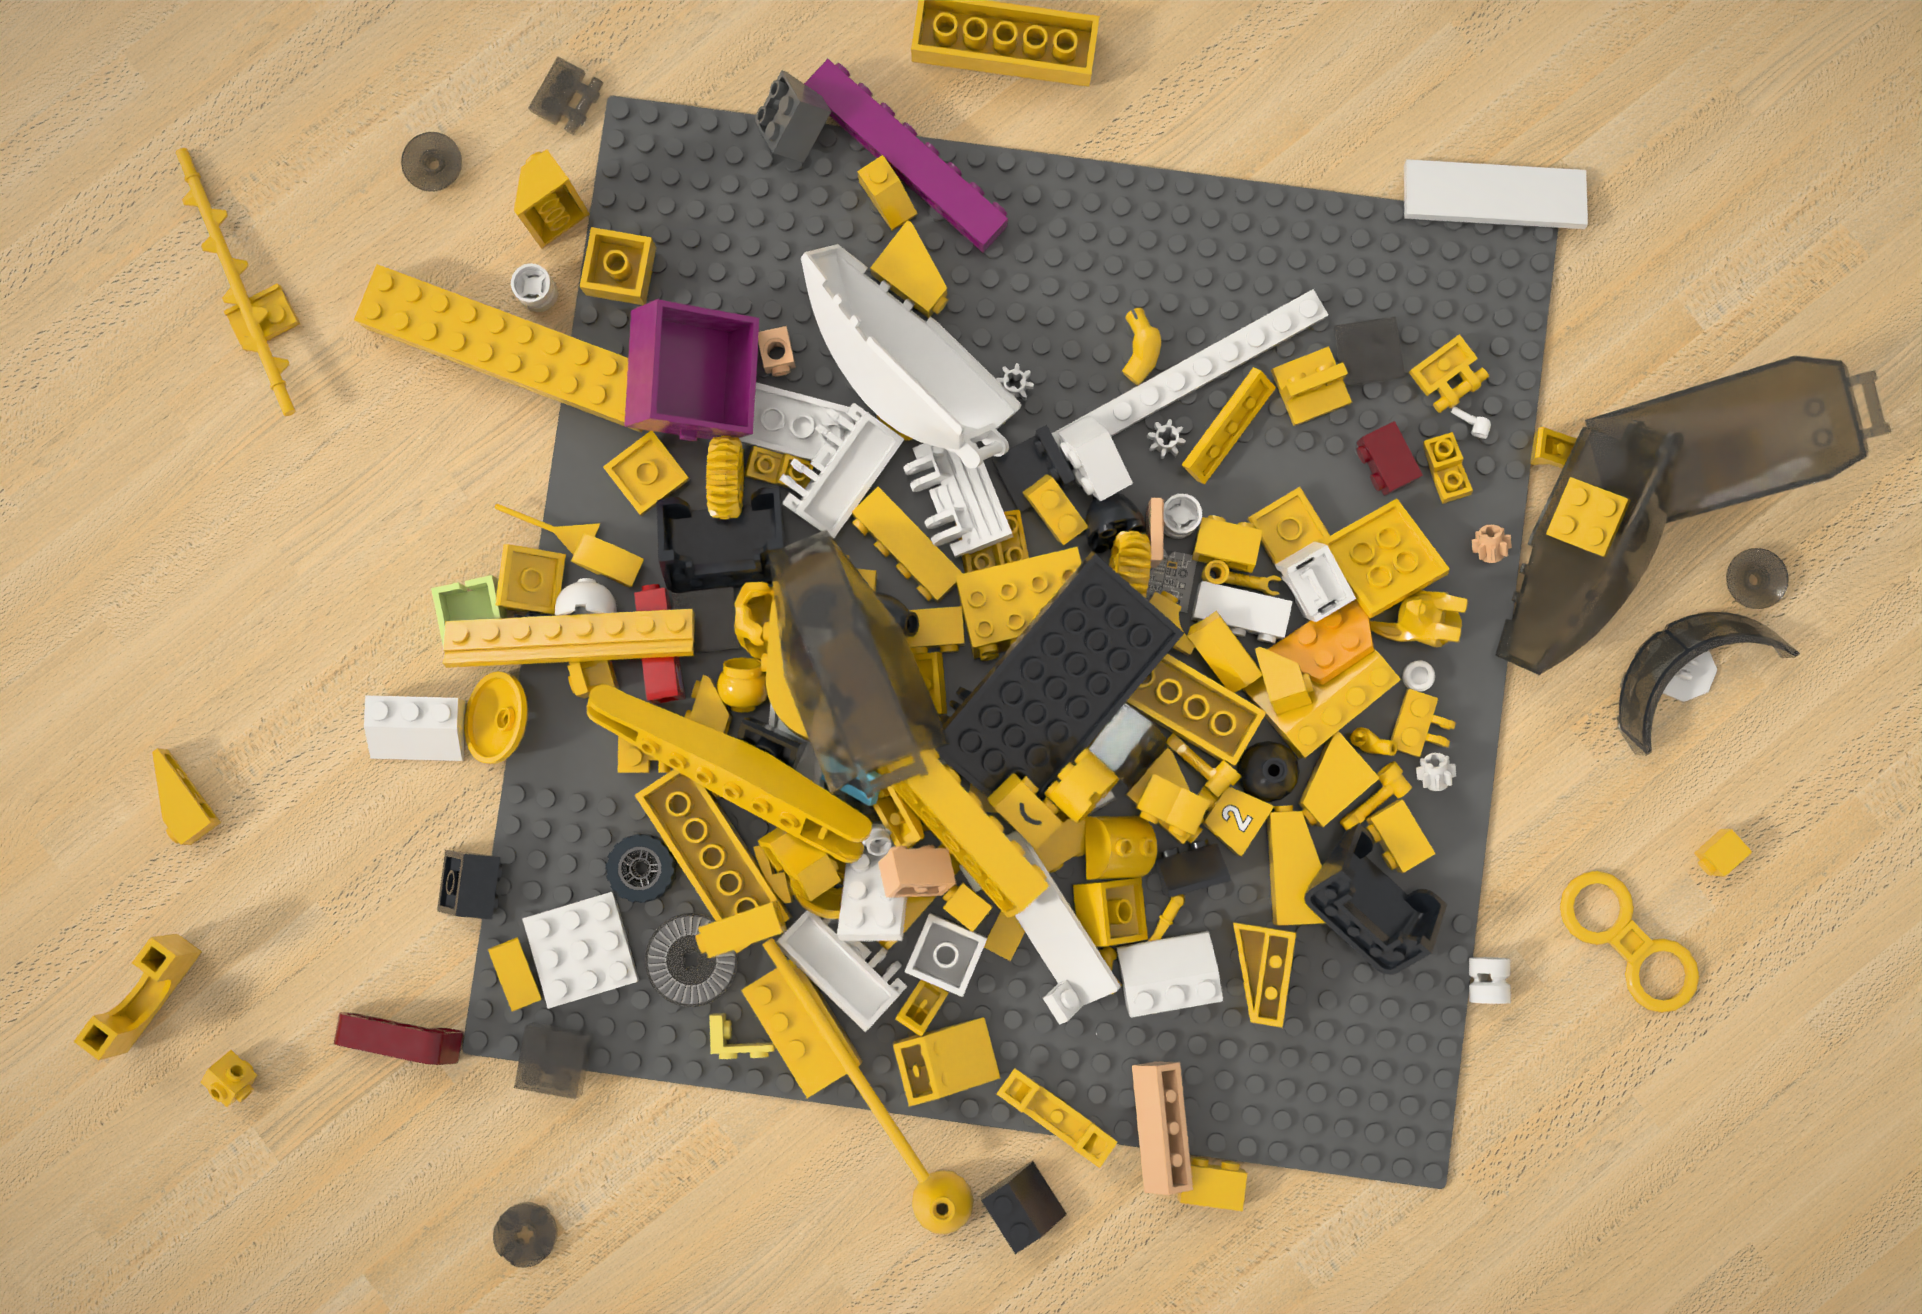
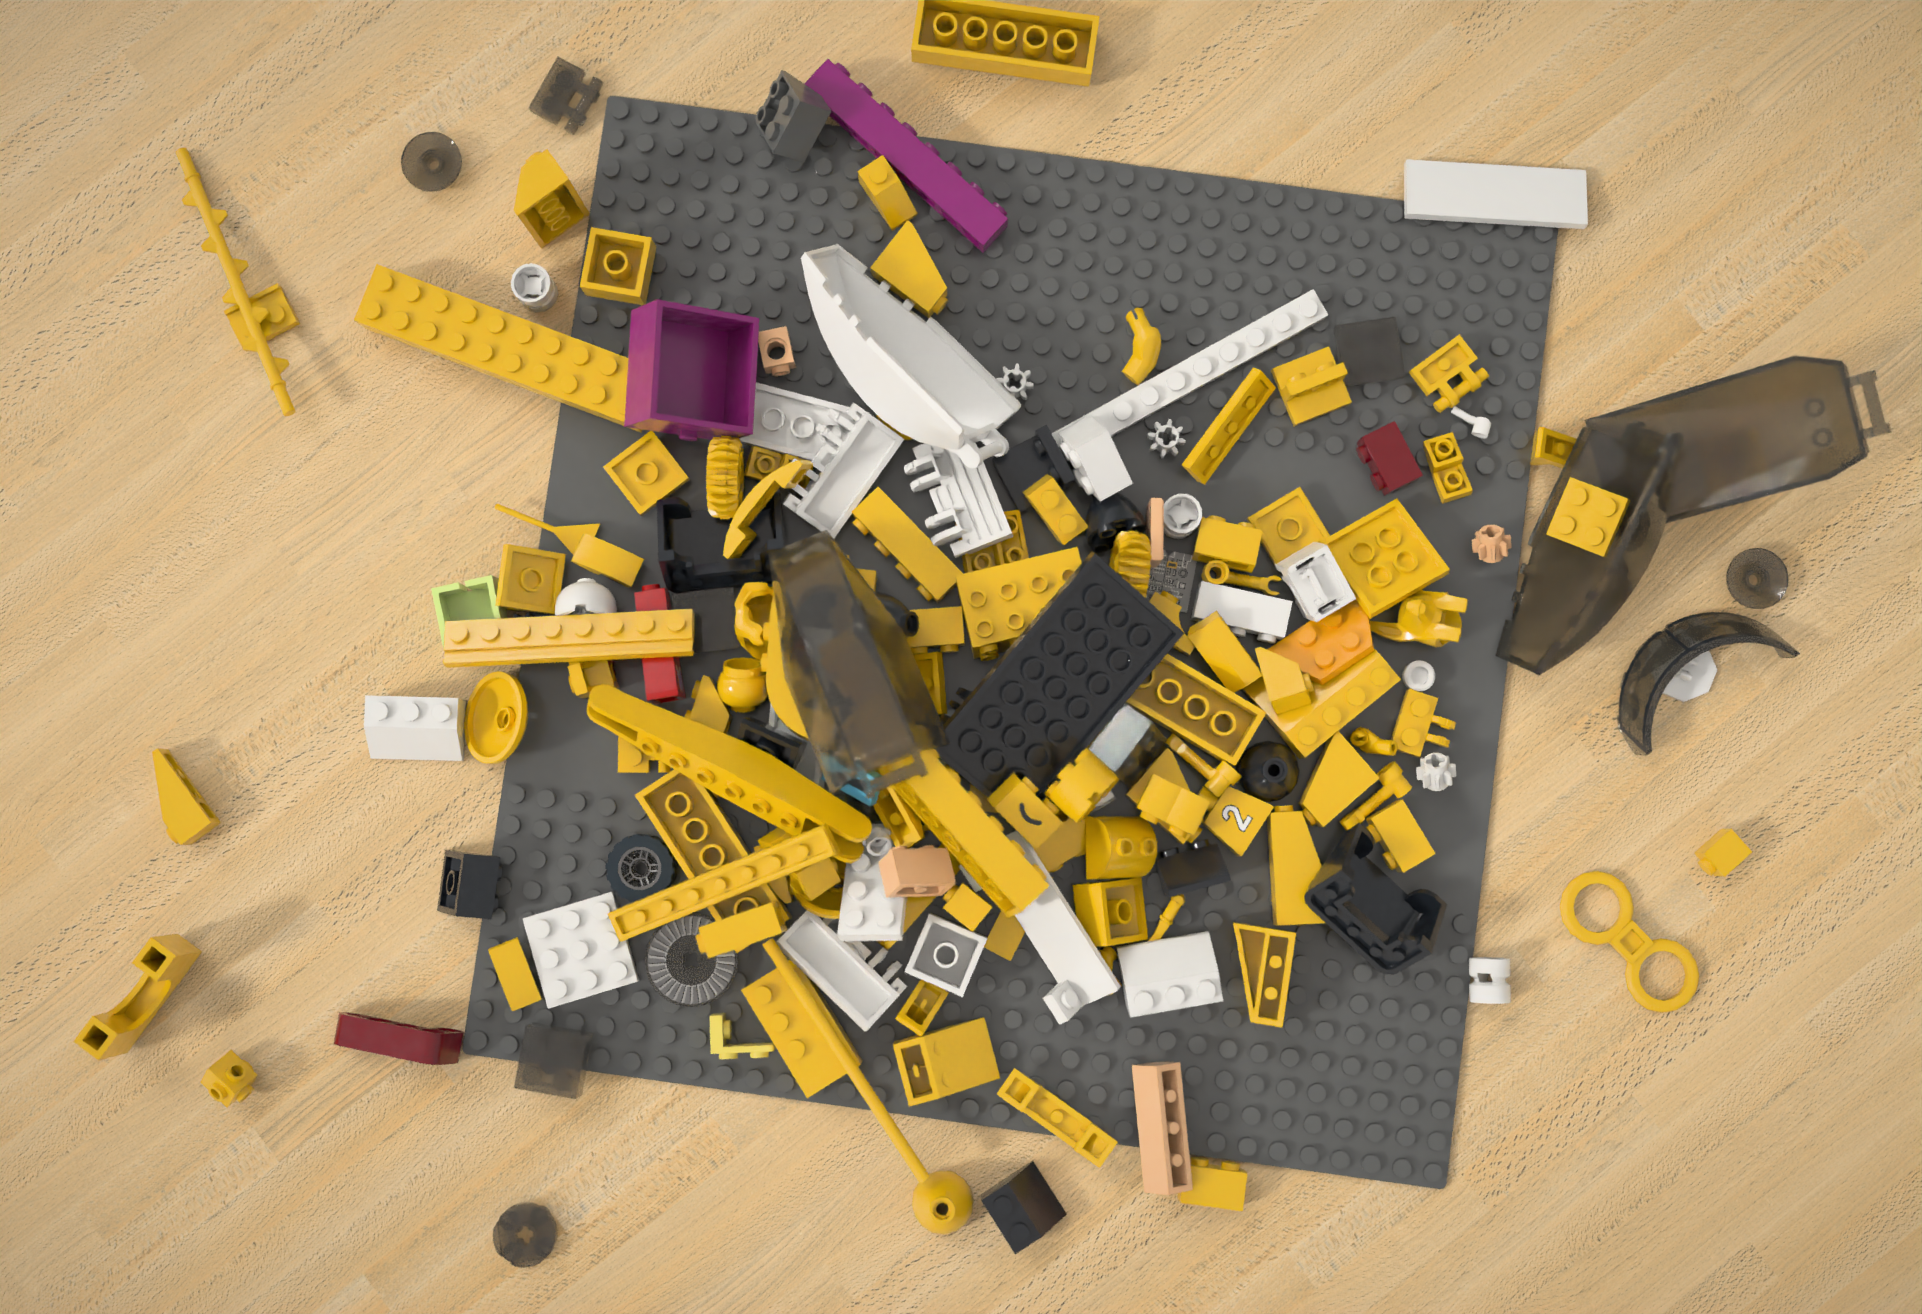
none -> yellow tile [608,823,840,942]
none -> yellow slope [723,460,813,559]

